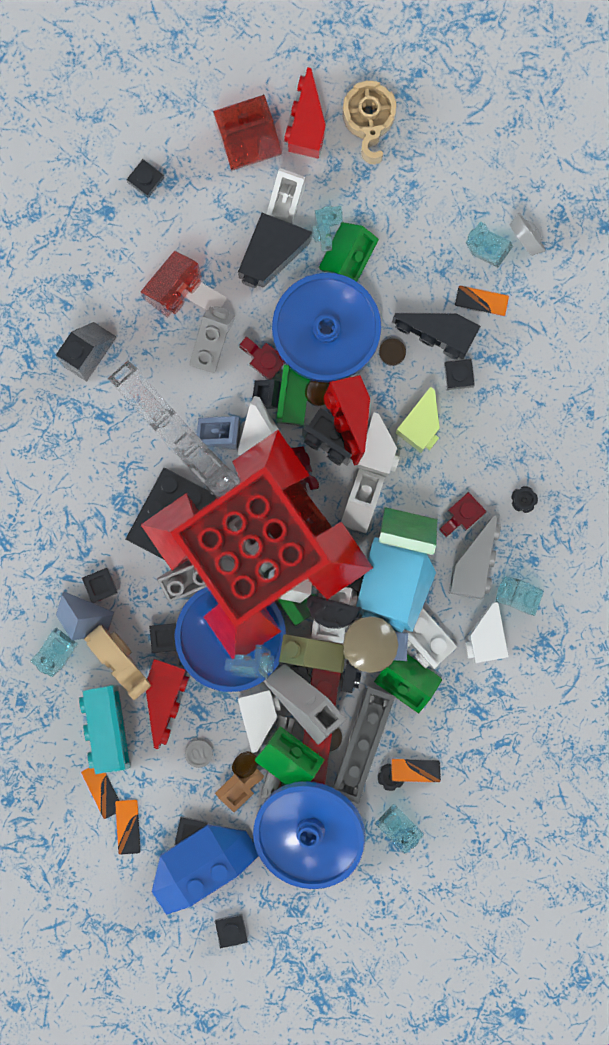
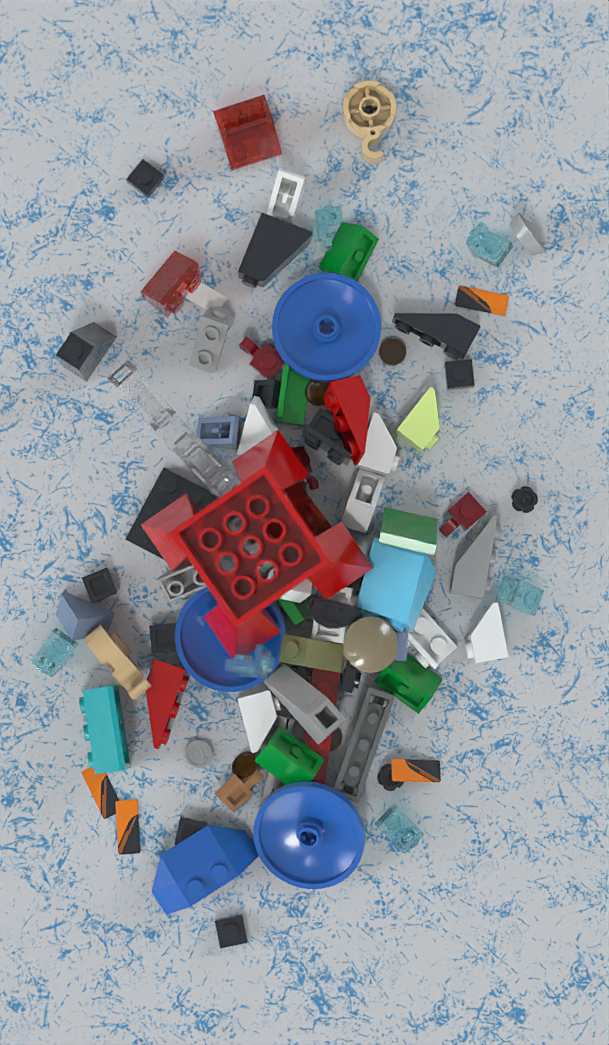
red slope [284,67,326,159] -> none

